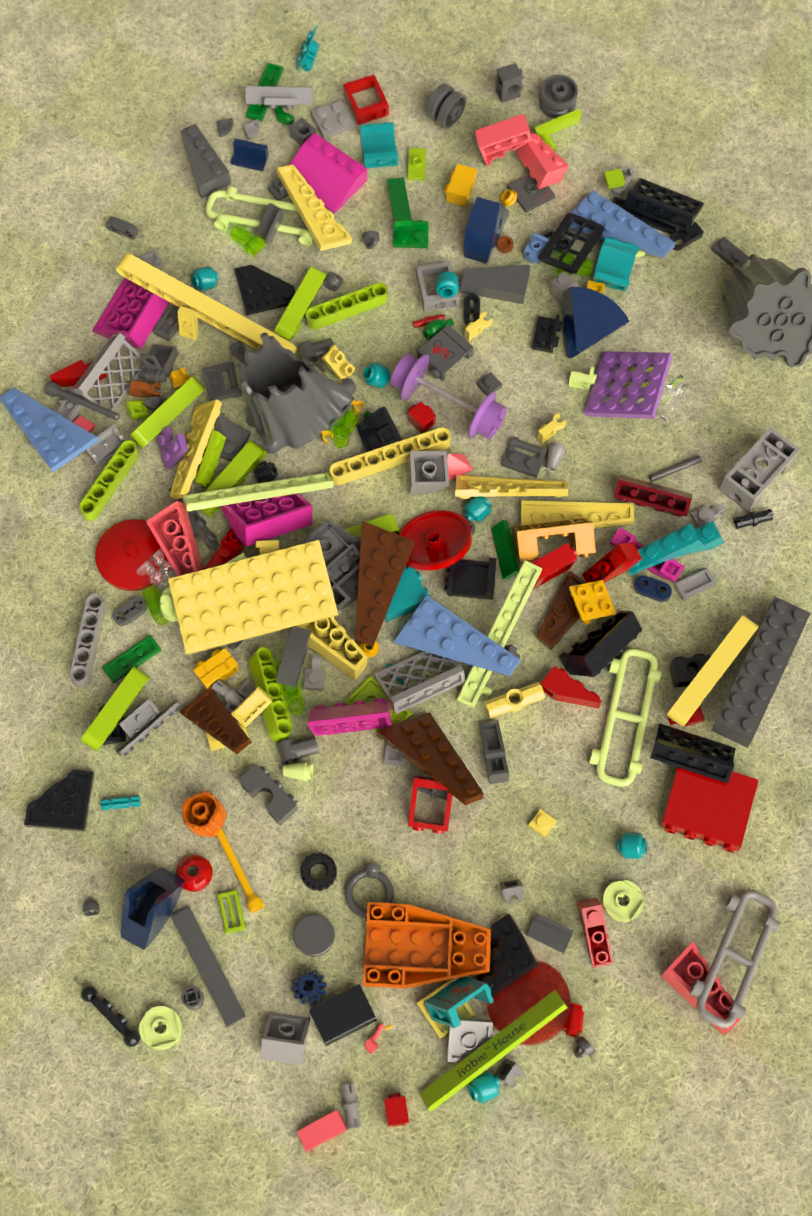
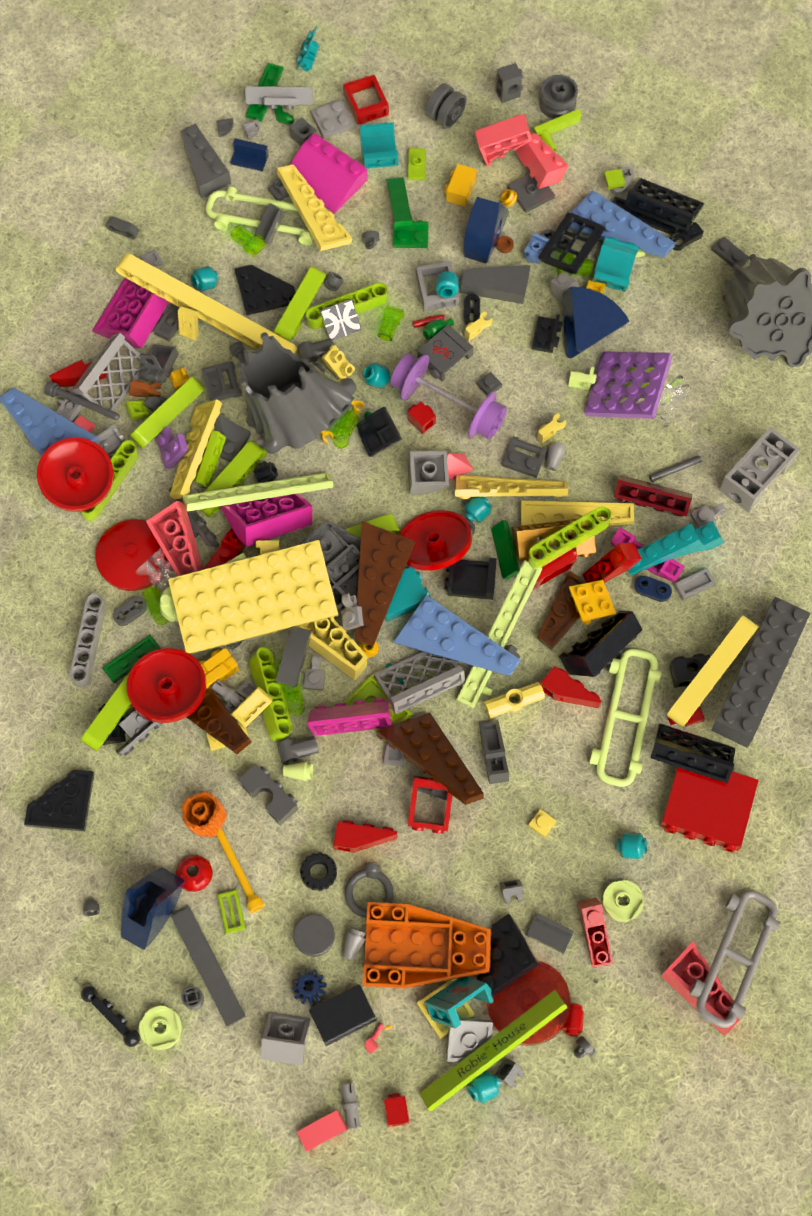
teal axle [101,795,141,810] -> none
light yellow beam [330,427,451,485] -> none
black pin [733,509,773,529] -> none
none -> red dish [37,437,114,512]
none -> red dish [127,648,207,723]
none -> sticker [320,299,362,340]
none -> red slope [333,820,398,853]
none -> light grey plate [341,593,364,630]
none -> light grey cone [342,928,366,960]
none -> clear neon green piece [378,305,404,342]
none -> lime beam [528,506,611,568]

